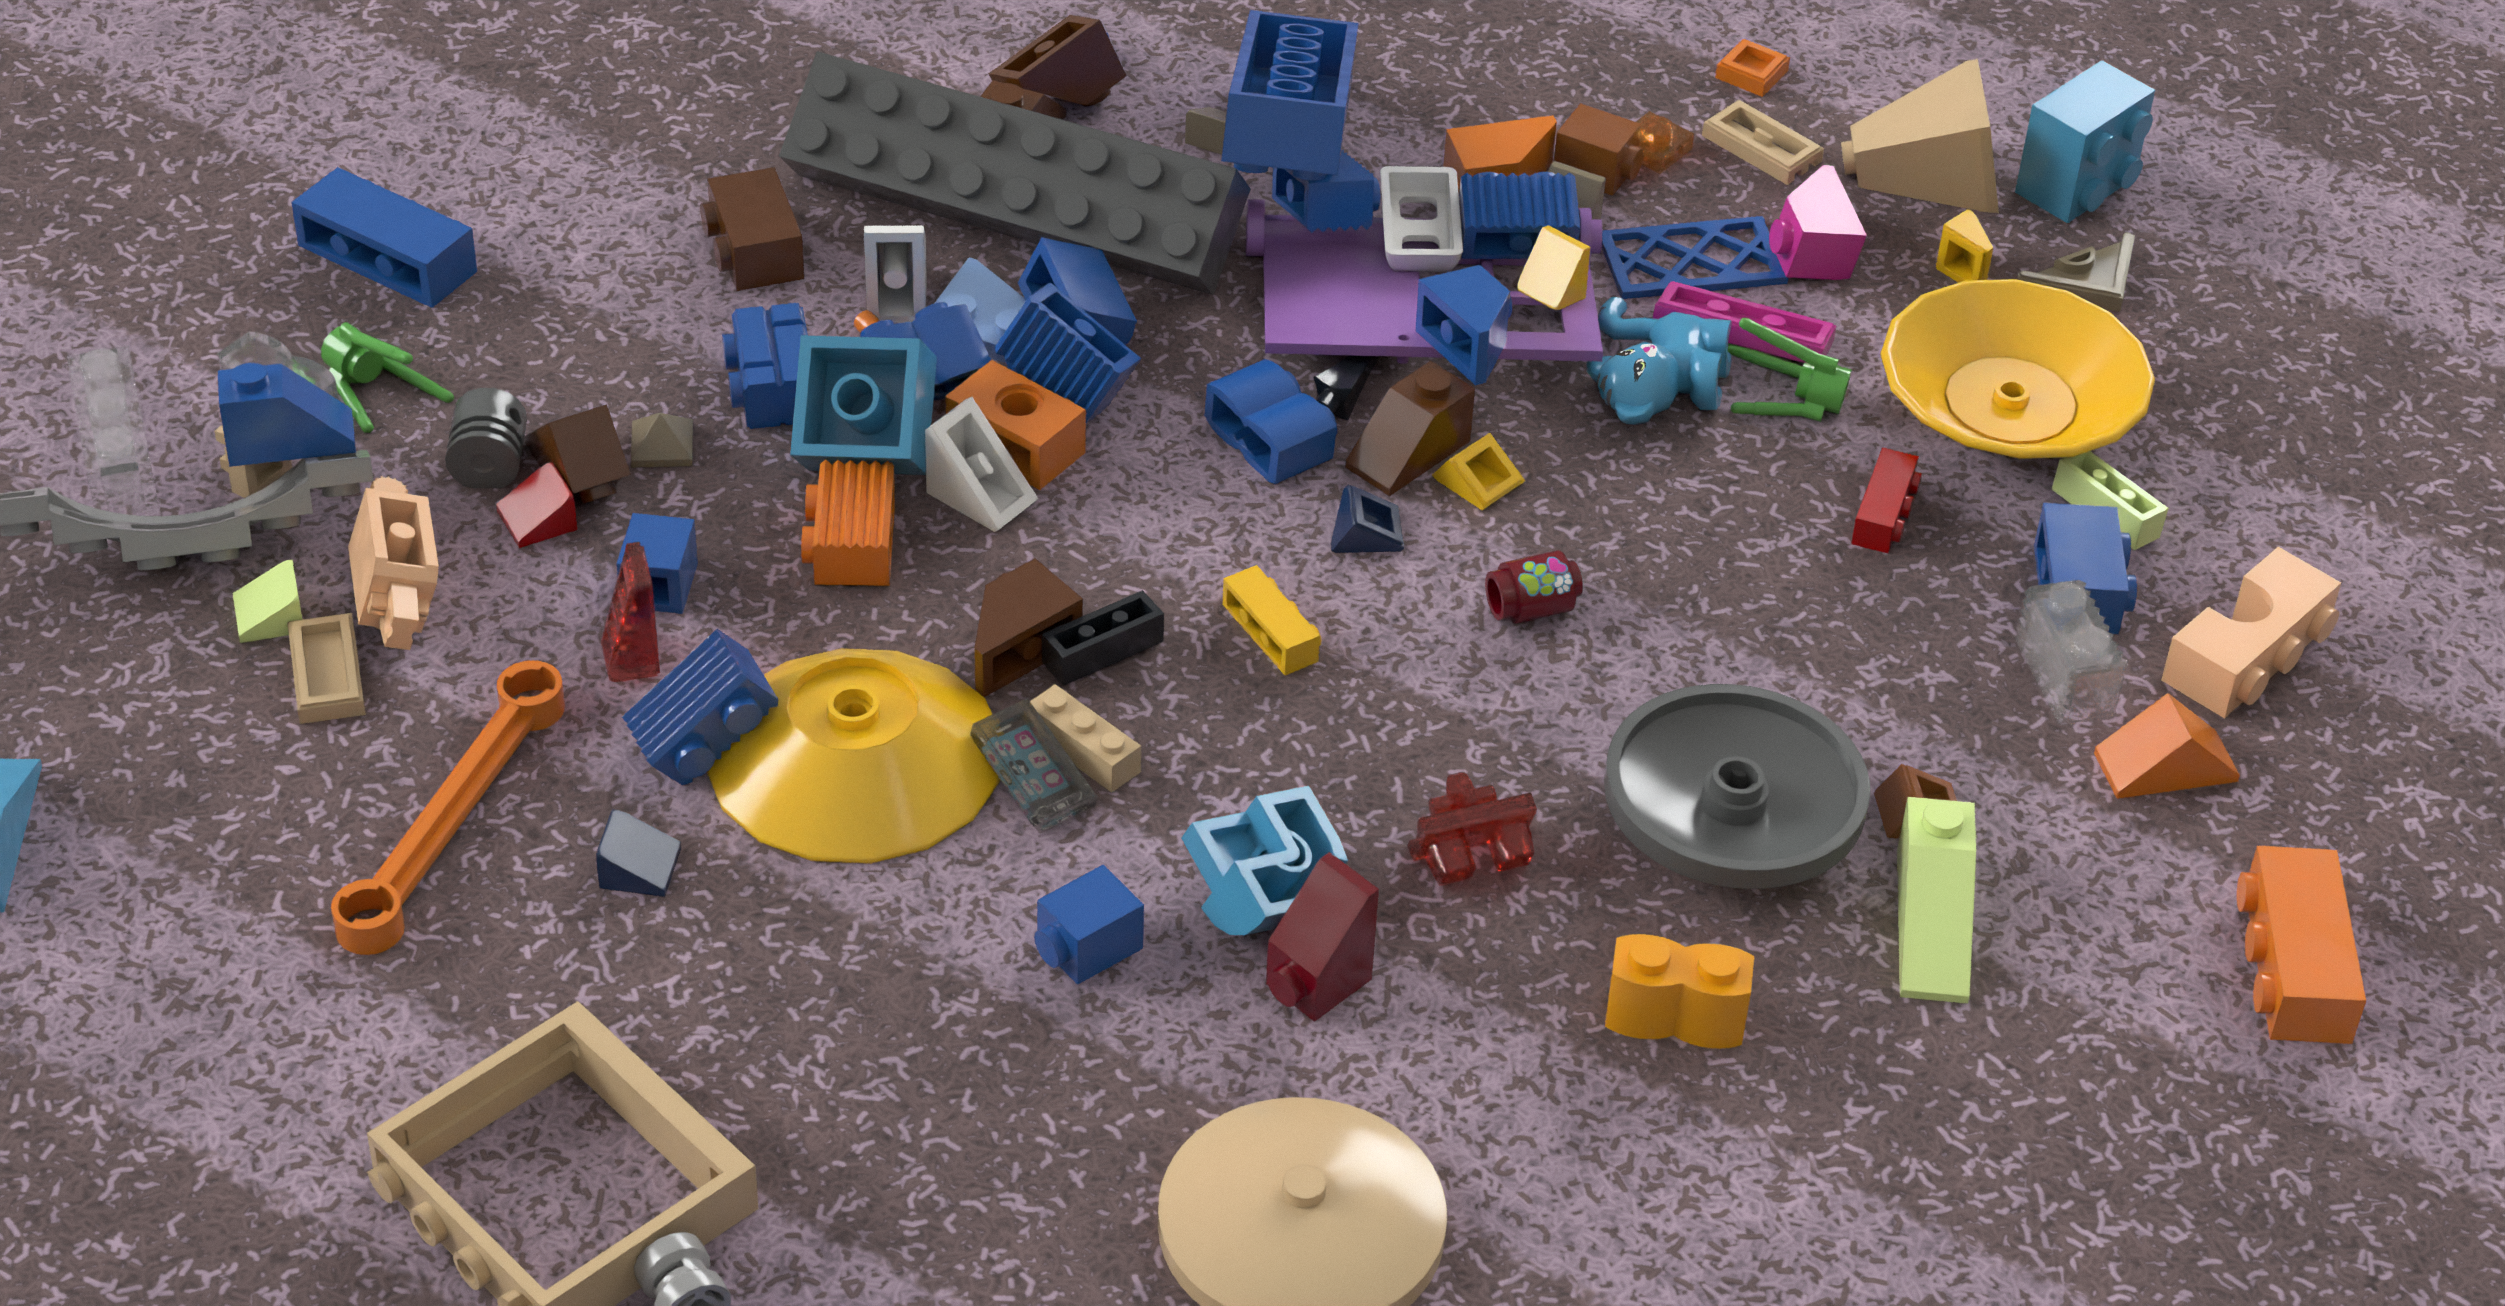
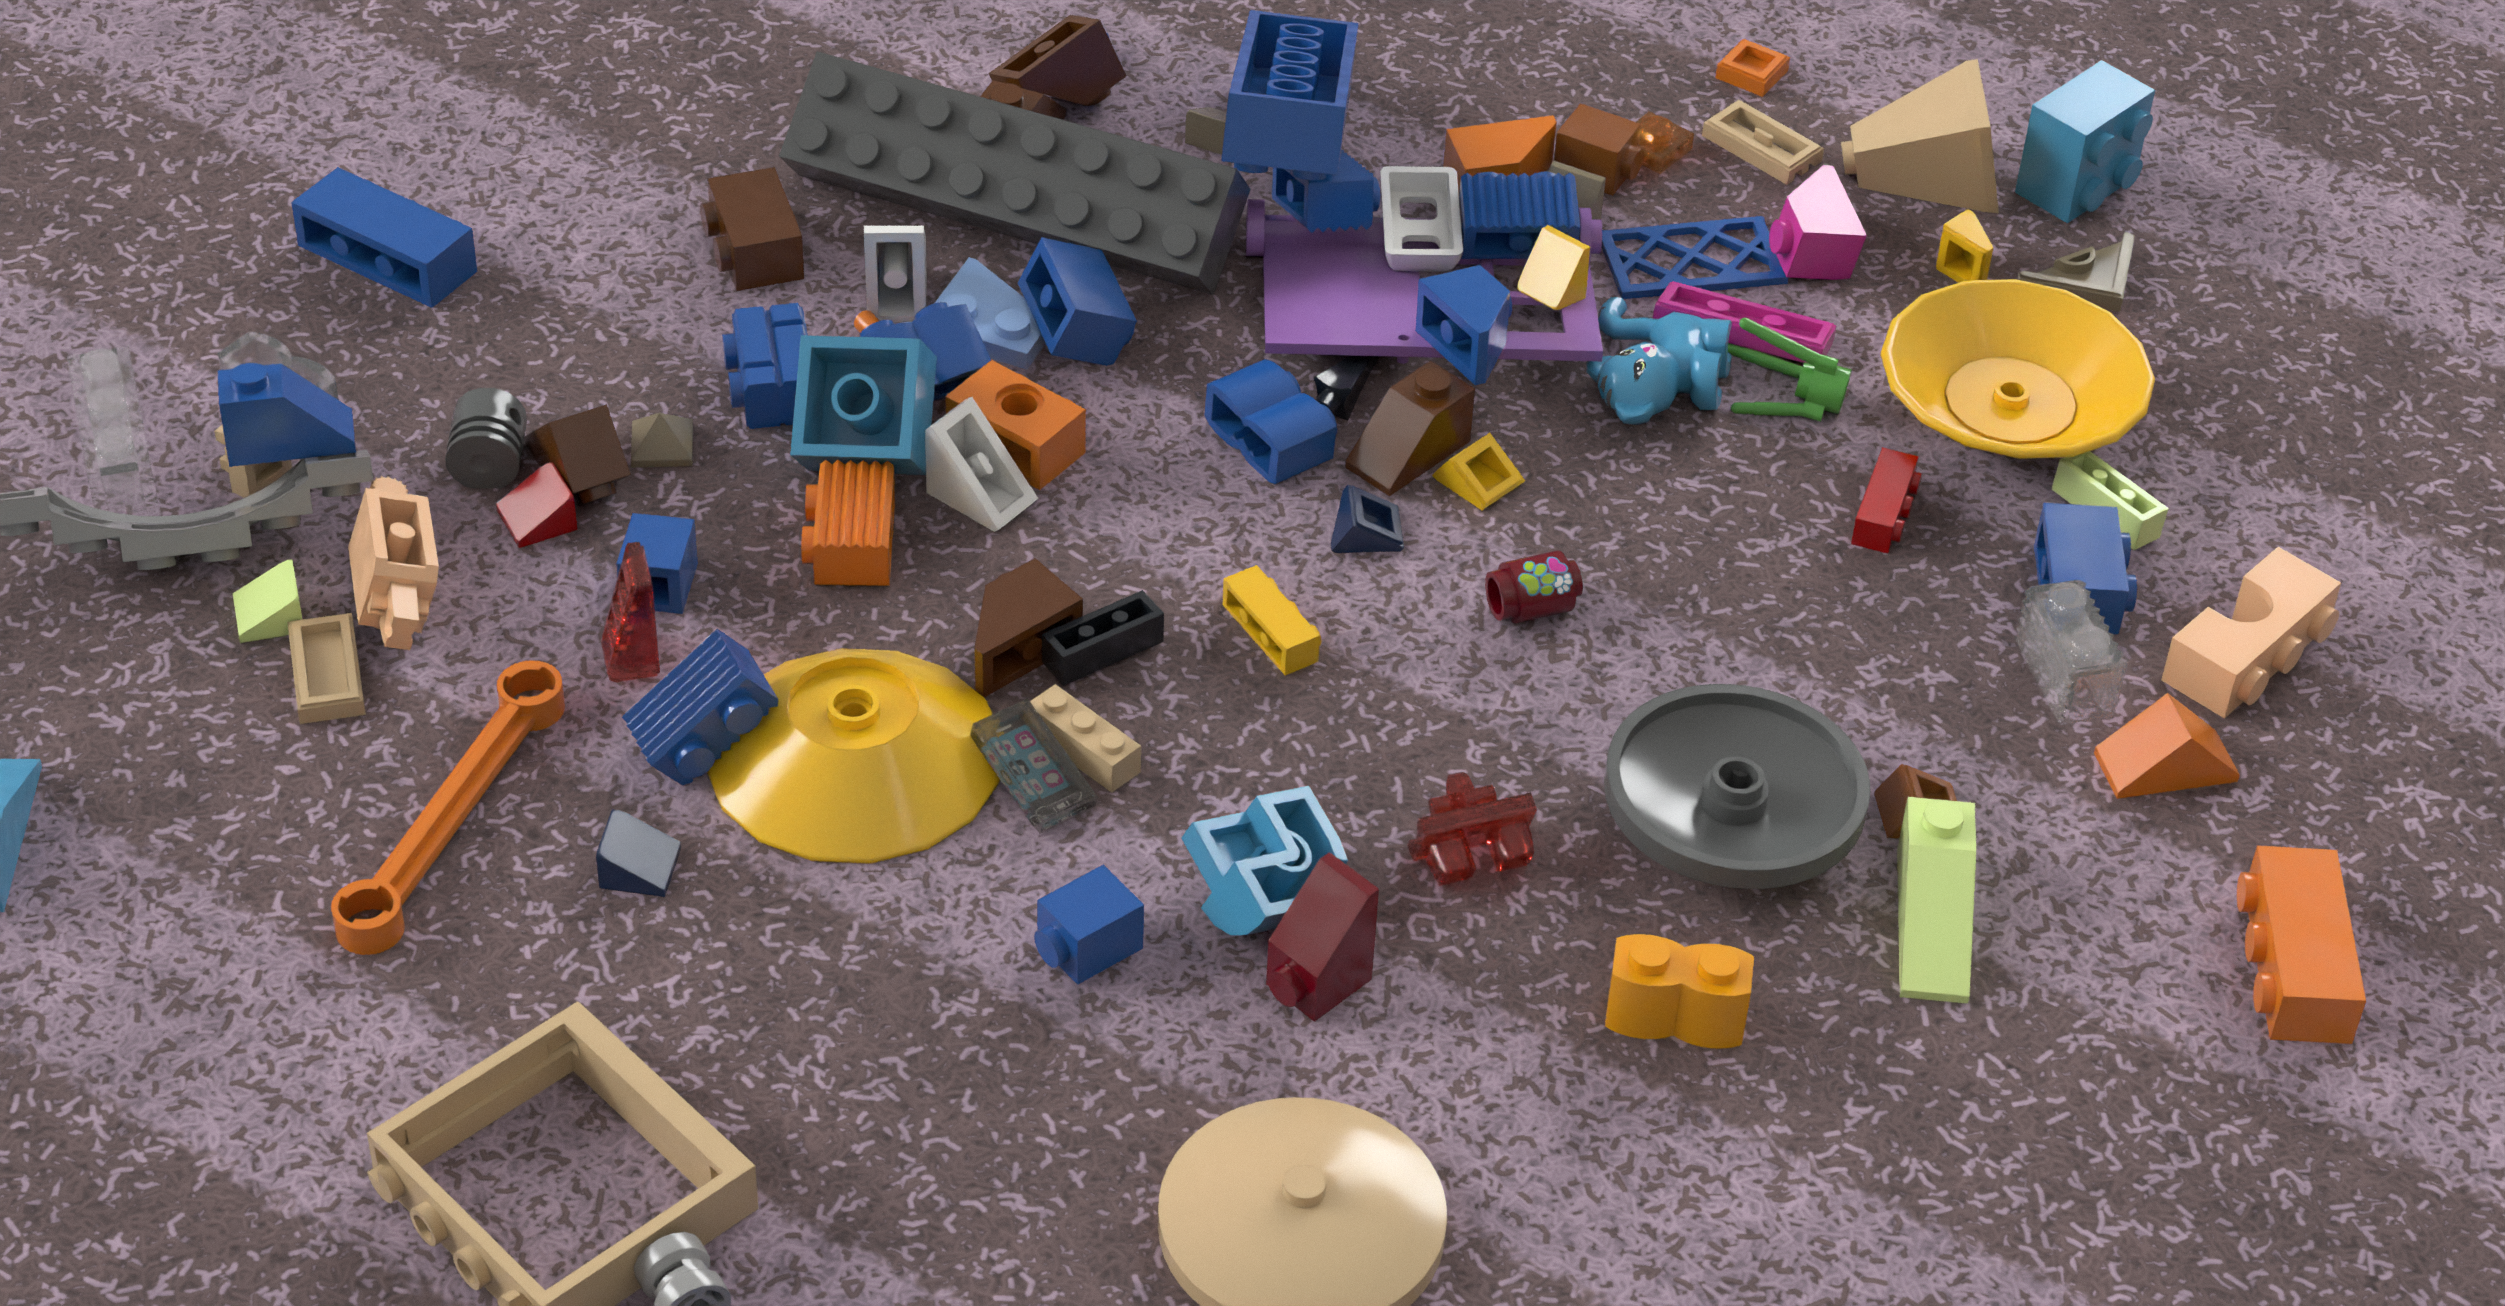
bright green plant [321,322,454,433] -> none
blue brick [994,283,1141,424] -> none

